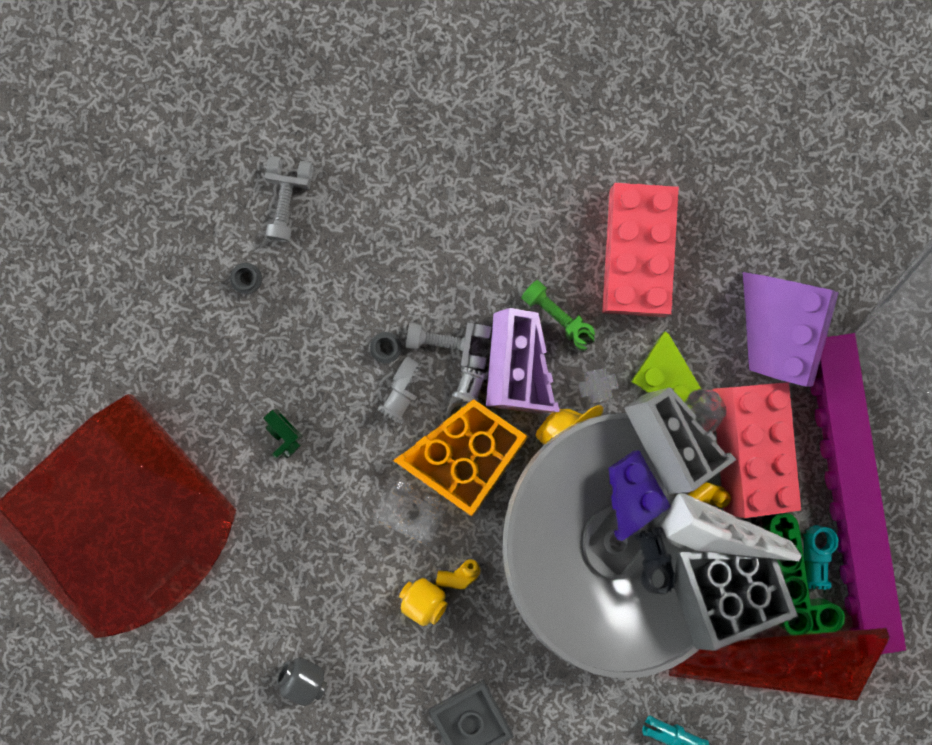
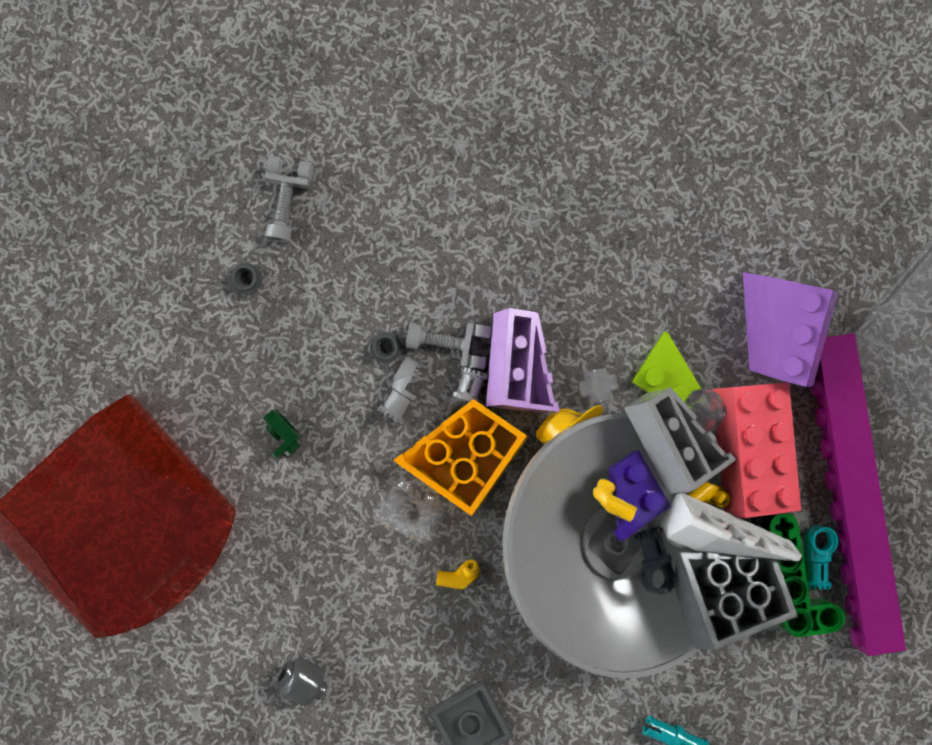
yellow head [399,578,448,626] -> none
bright green bar [521,280,595,351] -> none
coral brick [602,183,679,317] -> none
clear red wing [669,628,890,701] -> none
none -> yellow arm [593,479,637,522]

